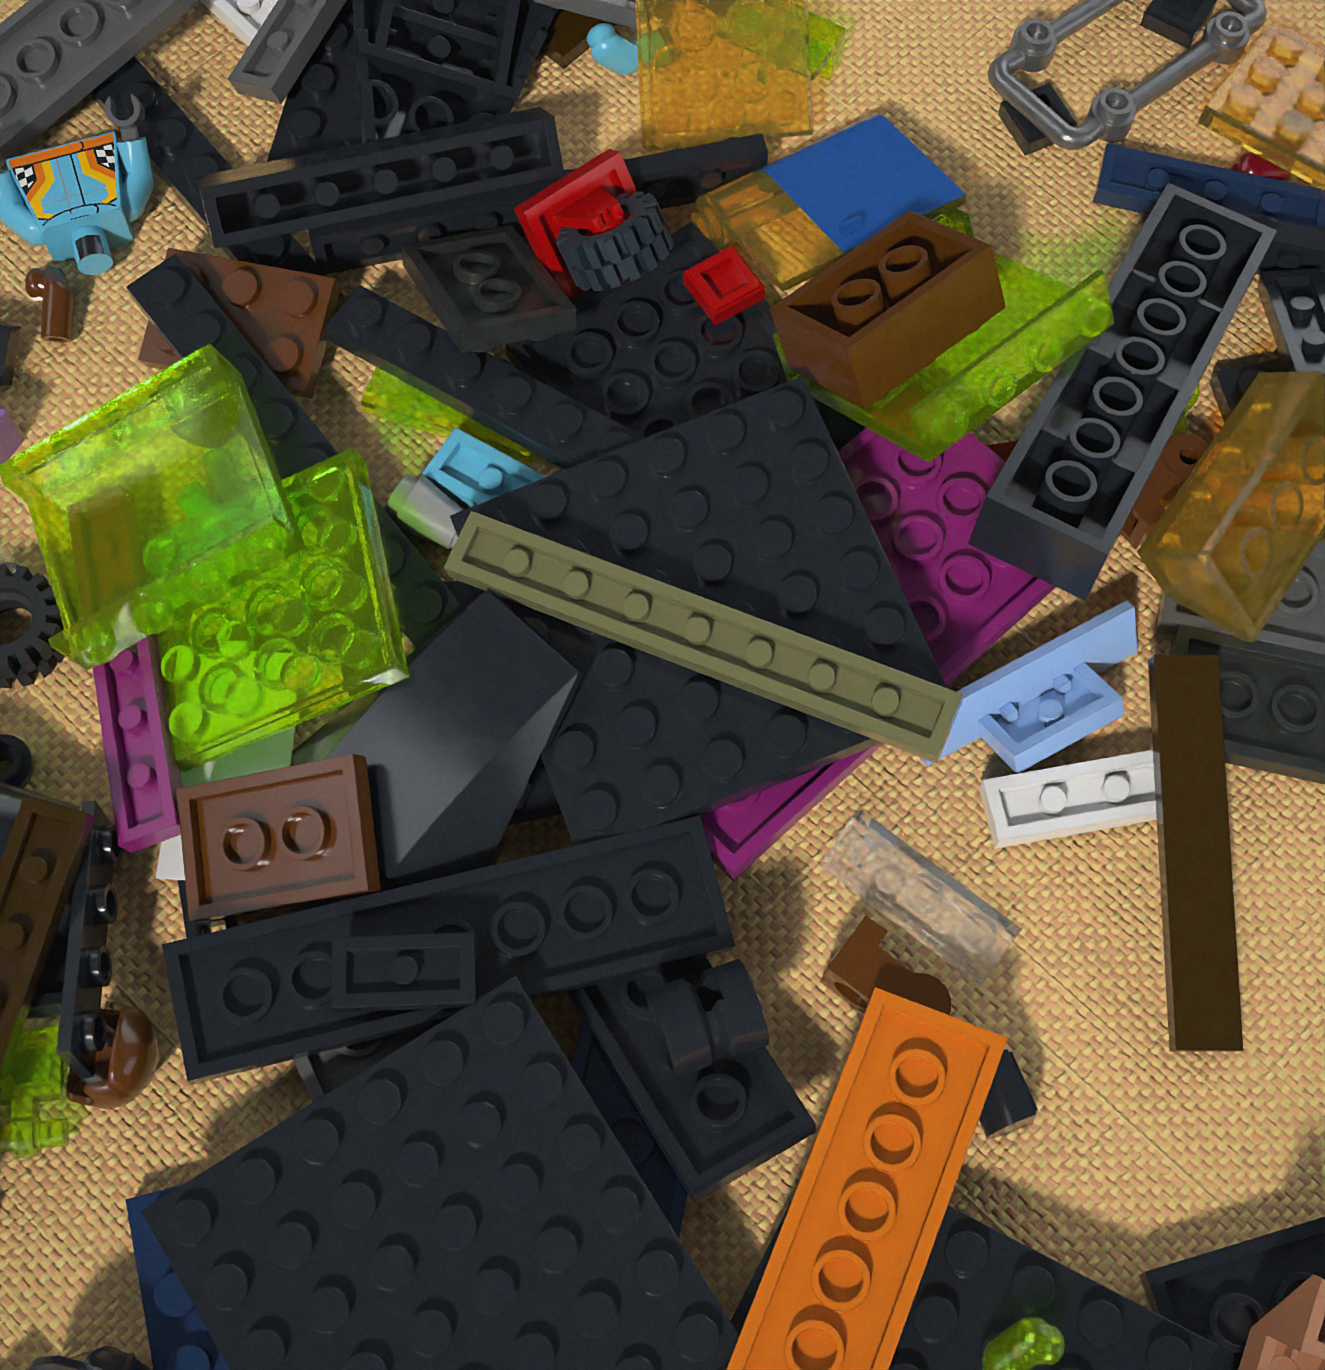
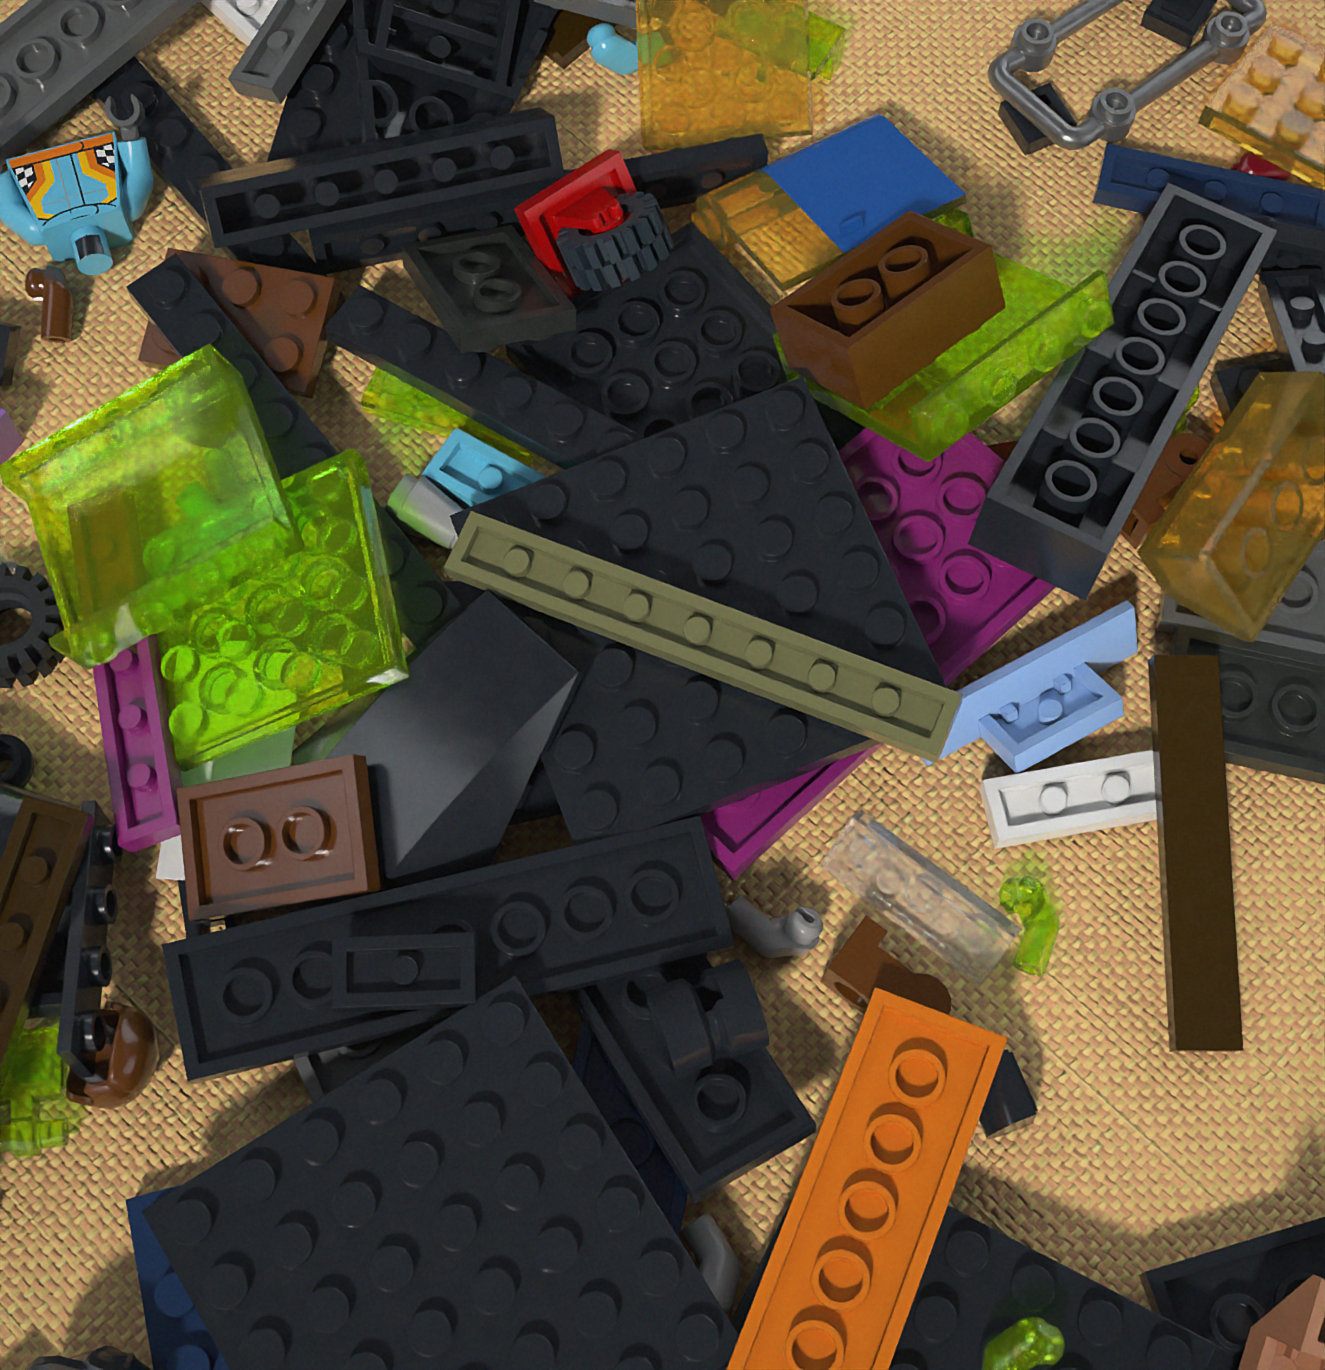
red tile [683,245,766,326] -> none
none -> light grey arm [681,1213,742,1315]
none -> light grey arm [726,895,823,958]
none -> clear neon green arm [999,876,1060,976]

